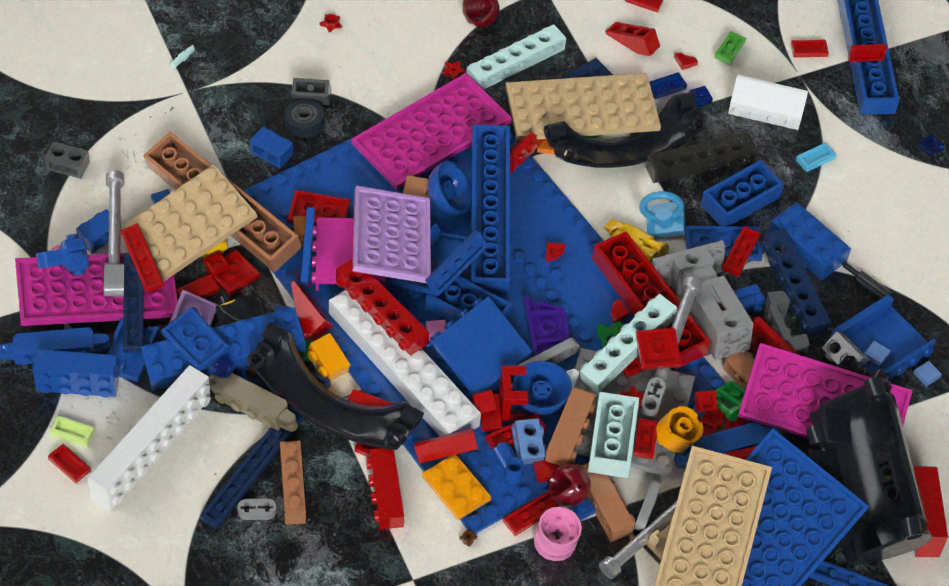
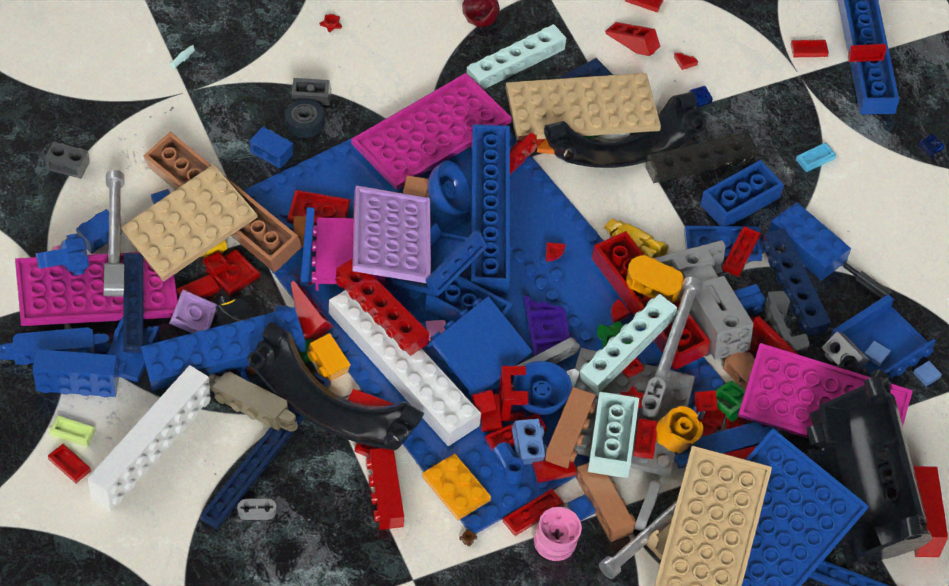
red tile [120,223,165,294] -> none
blue tile [161,307,230,372] -> none
clear blue tile [213,357,234,378] -> none
nougat brick [280,441,306,525] -> none
red tile [414,429,478,464] -> none
red plate [442,61,465,79] -> none
dark red piece [549,464,591,508] -> none
red tile [635,328,681,370] -> none
dark azure tile [639,191,685,239] -> none
clear blue plate [649,72,687,99] -> none
bright green plate [714,31,746,65] -> none
white slope [728,75,808,130] -> none
none -> light orange brick [626,255,684,303]

